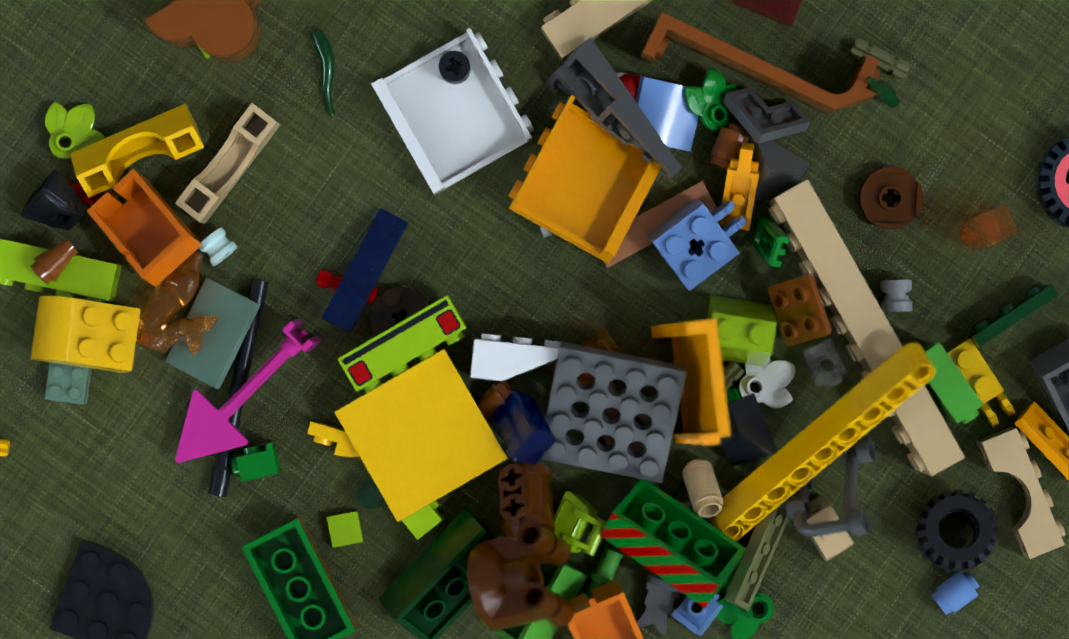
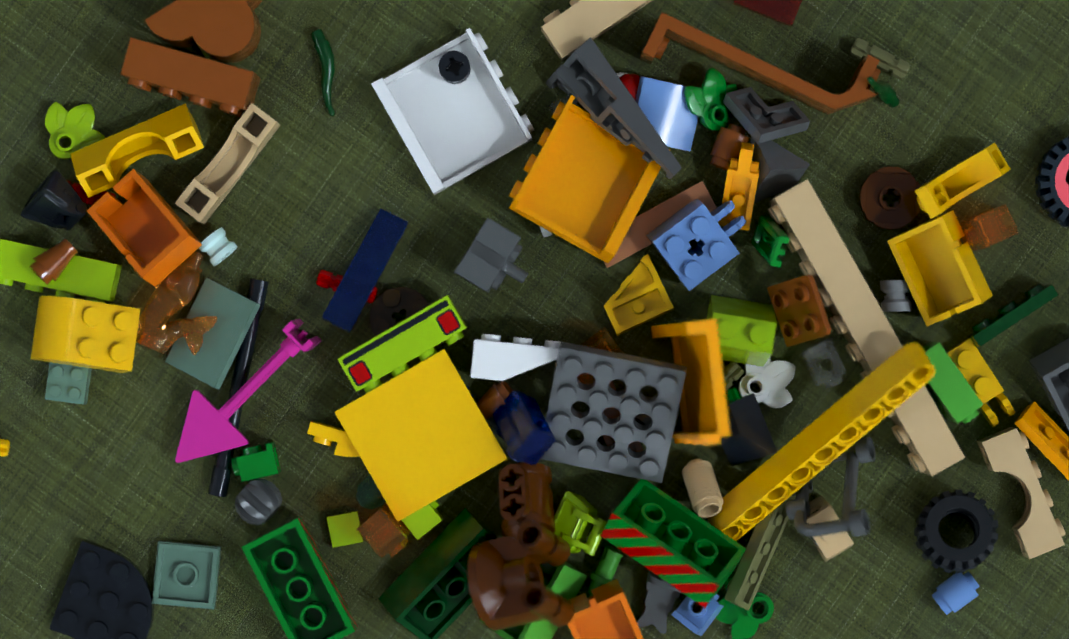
none -> dark orange brick [121,38,261,117]
none -> sand green tile [152,540,222,610]
none -> dark grey piece [235,478,282,525]
none -> clear orange brick [357,503,411,558]
none -> dark grey brick [455,218,528,293]
none -> yellow wing [604,254,674,336]
none -> yellow piece [887,210,993,327]
none -> yellow arch [915,142,1011,219]

